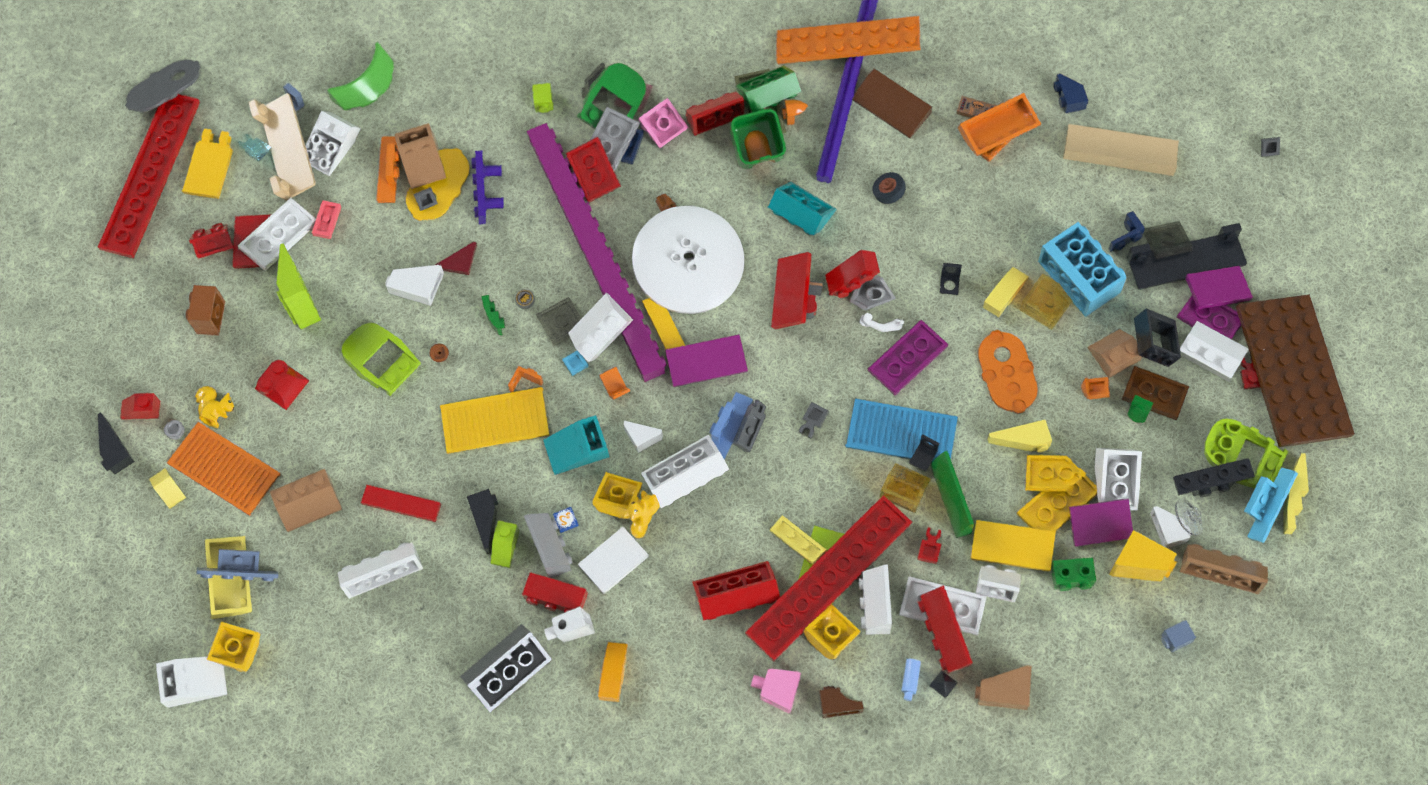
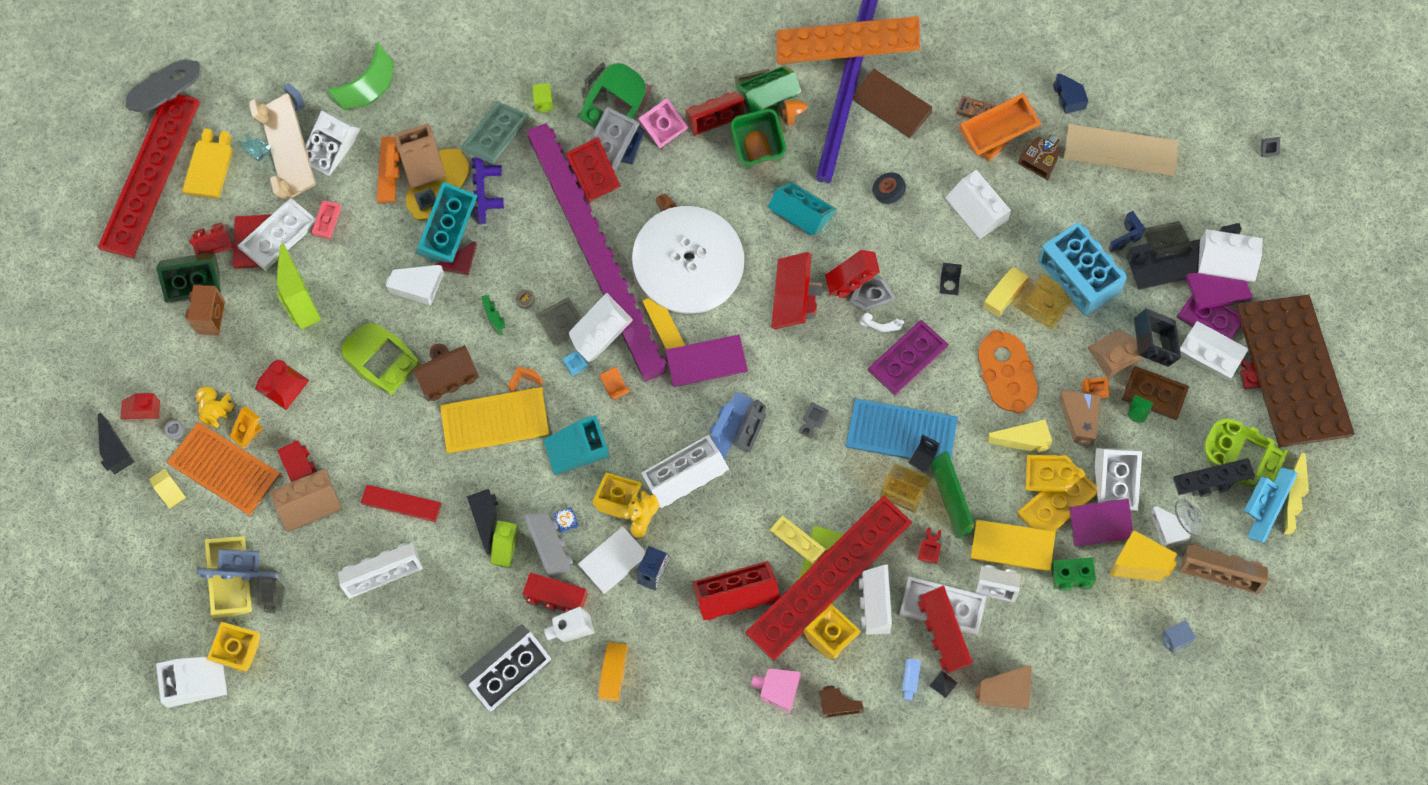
white slope [624,421,663,453] -> none
none -> dark green slope [156,252,221,303]
none -> light orange slope [230,406,263,448]
none -> clear smoke slope [256,576,286,614]
none -> red brick [277,440,317,482]
none -> reddish brown slope [412,345,480,402]
none -> teal slope [415,182,478,263]
none -> sand green tile [461,101,529,164]
none -> dark blue torso [637,546,670,591]
none -> white slope [945,170,1011,239]
none -> reddish brown torso [1018,135,1061,181]
none -> medium nougat slope [1059,390,1101,447]
none -> white slope [1198,229,1263,282]

